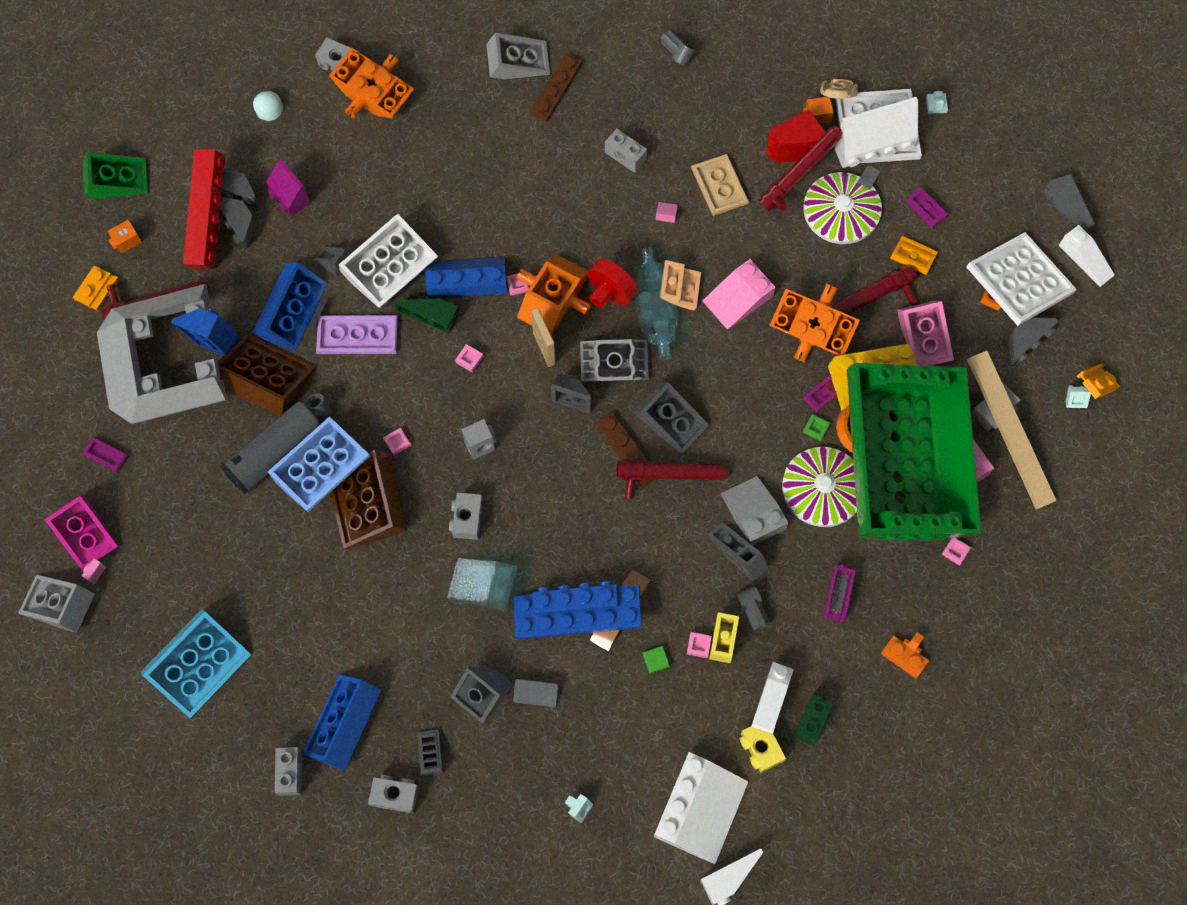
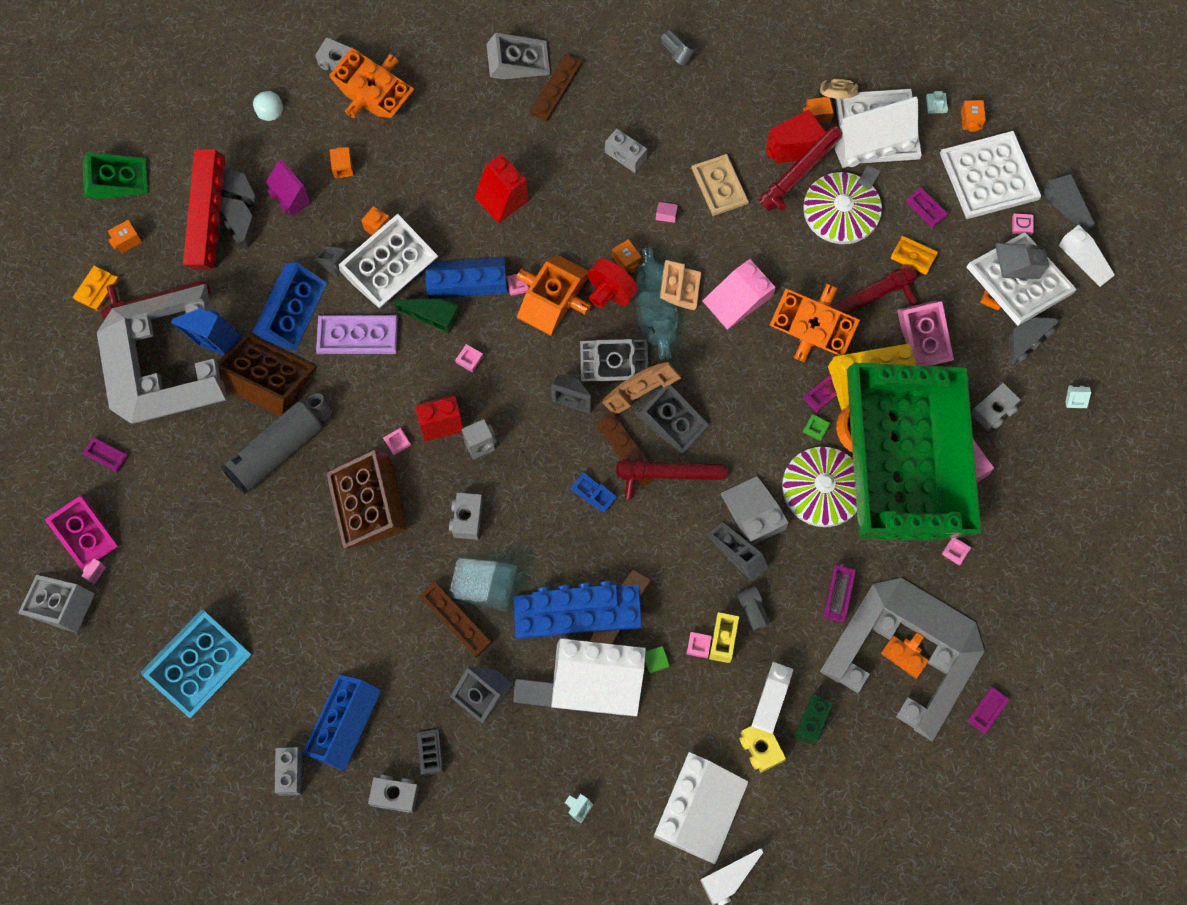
light blue slope [268,417,370,512] -> none
flat silver sticker [307,299,327,329] -> none
tan tile [531,308,556,367] -> none
tan tile [967,351,1056,509] -> none
light orange plate [1077,364,1120,399] -> none
none -> orange brick [330,147,354,178]
none -> orange brick [361,206,390,235]
none -> red slope [415,395,463,441]
none -> reddish brown plate [419,581,492,658]
none -> red slope [474,153,529,224]
none -> white slope [551,639,646,716]
none -> blue slope [570,472,617,513]
none -> medium nougat slope [602,362,681,415]
none -> orange brick [612,239,642,273]
none -> light grey slope [820,578,984,742]
none -> white plate [940,131,1041,219]
none -> orange brick [961,100,986,132]
none -> magenta tile [967,686,1010,734]
none -> dark grey slope [995,243,1049,279]
none -> bright pink tile [1012,213,1033,235]

